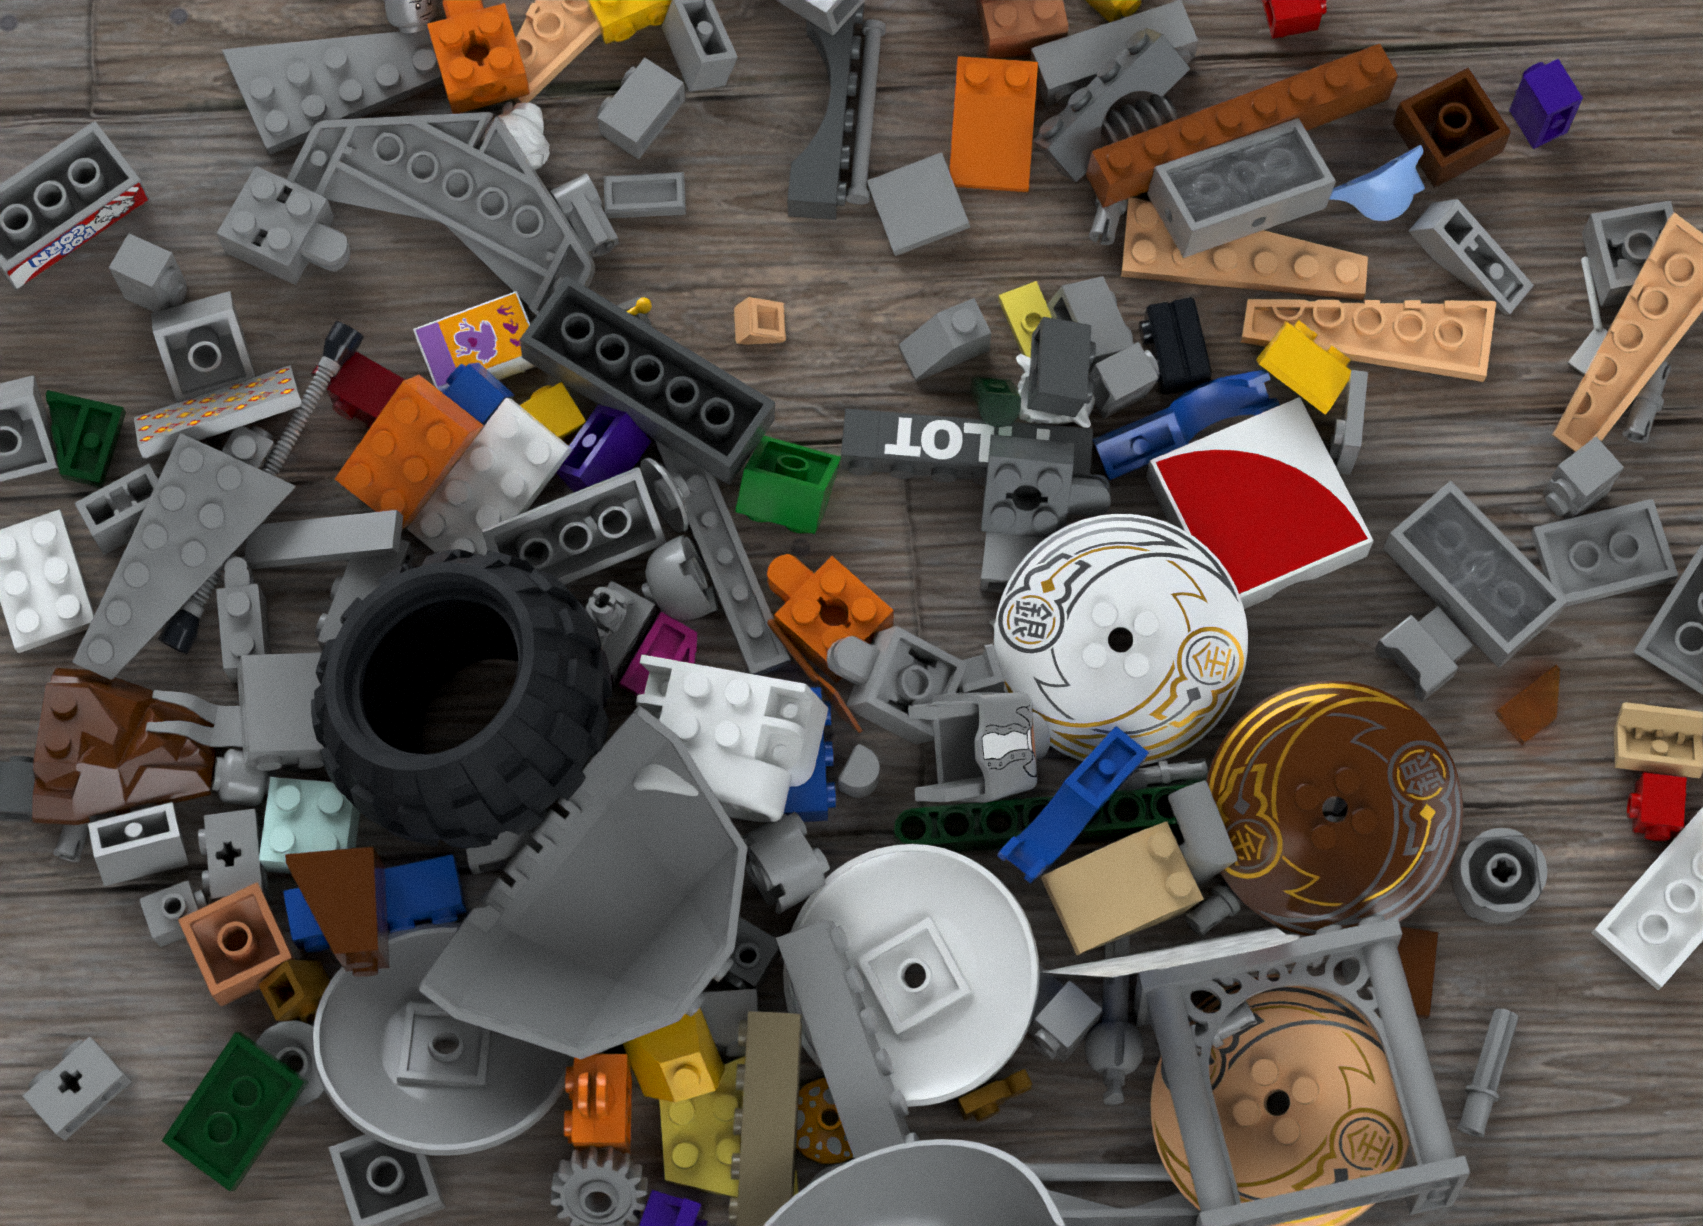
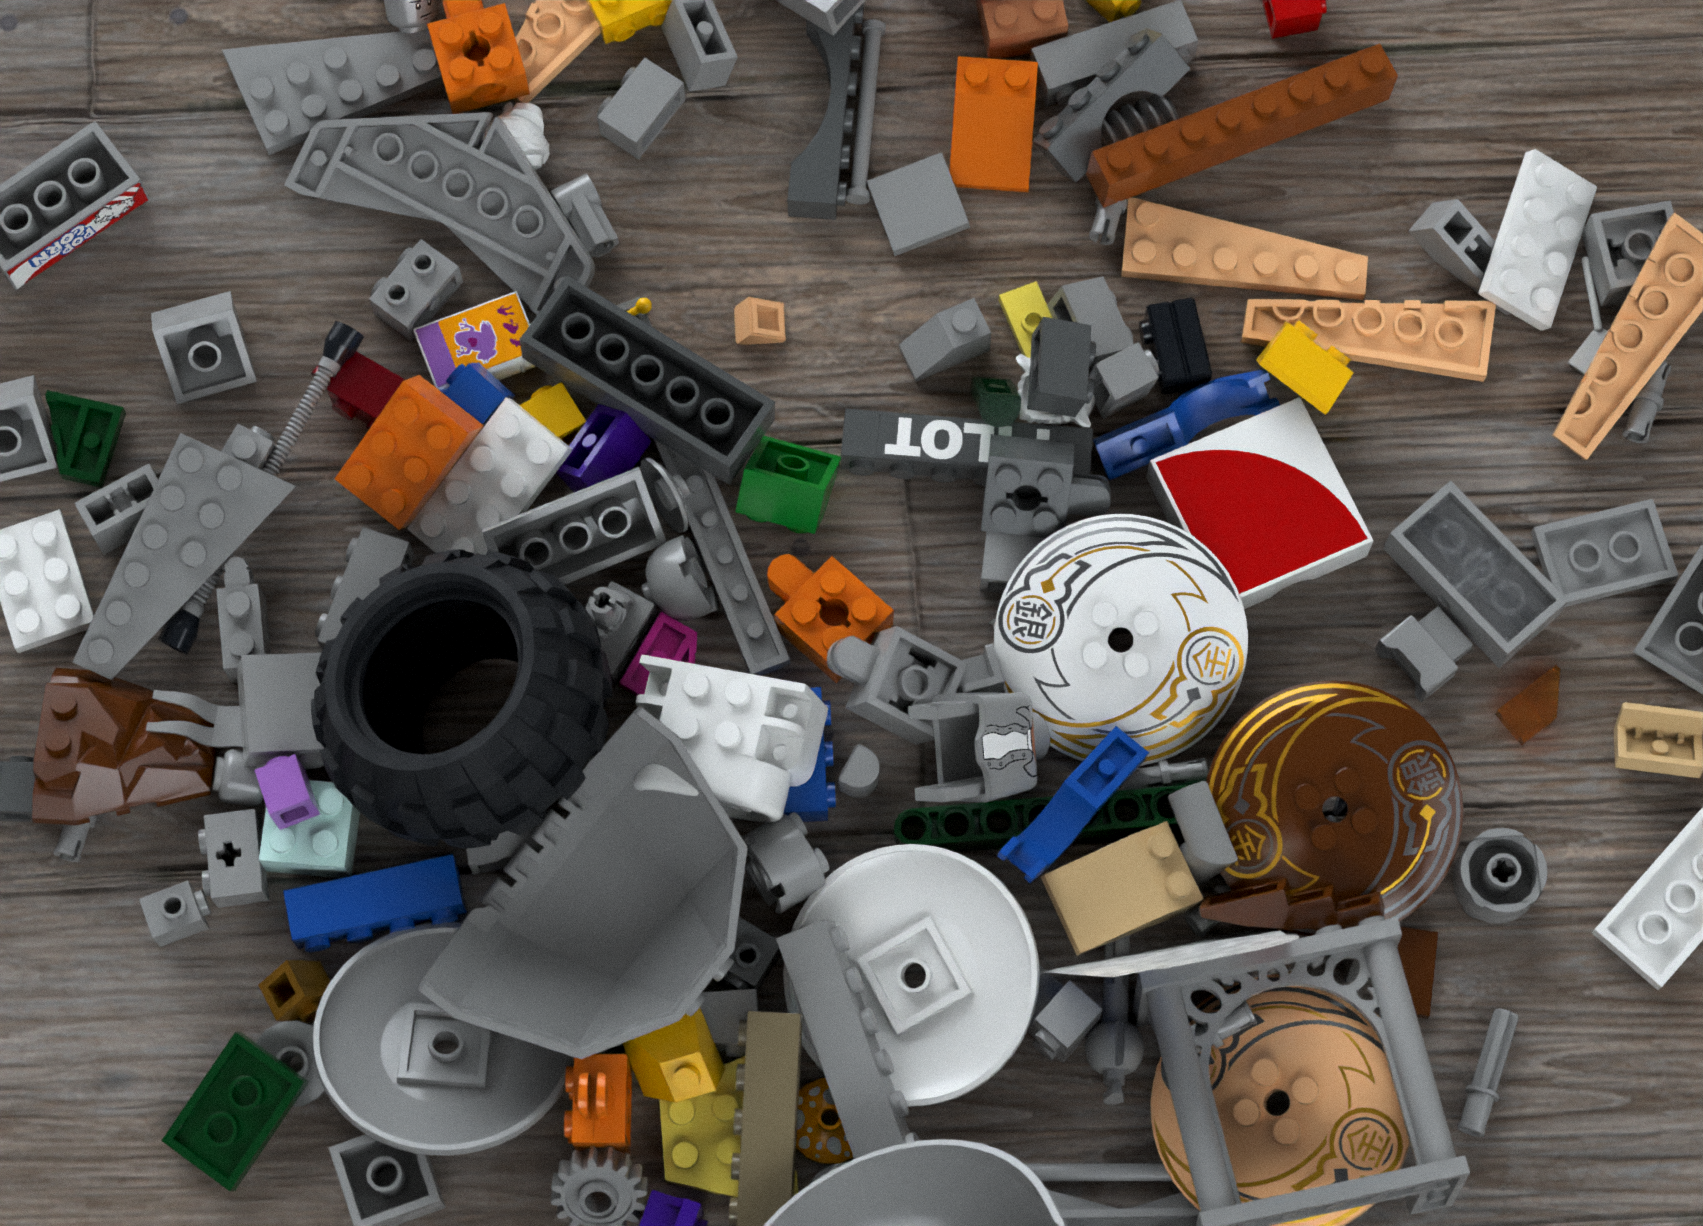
light grey brick [23,1037,132,1141] -> none
light grey brick [87,802,189,886] -> none
light grey brick [109,233,187,312] -> none
light grey tile [134,365,302,458] -> none
nougat slope [178,882,296,1007] -> none
light grey brick [217,166,351,285] -> none
light grey tile [244,510,403,569] -> none
reddish brown slope [285,847,390,977] -> none
light grey tile [604,172,686,219] -> none
dark orange piece [767,619,863,733] -> none
pearl gold plate [957,1069,1033,1123] -> none
brick [1147,118,1336,258] -> none
light grey wing [1328,370,1368,475] -> none
light blue hat [1329,145,1425,221] -> none
reddish brown brick [1392,67,1511,188] -> none
dark purple brick [1509,59,1583,149] -> none
light grey piece [1543,436,1624,519] -> none
red brick [1626,772,1687,841] -> none
none -> medium lavender brick [254,754,320,830]
none -> light grey brick [369,239,463,342]
none -> reddish brown slope [1199,878,1385,929]
none -> white plate [1478,149,1597,331]

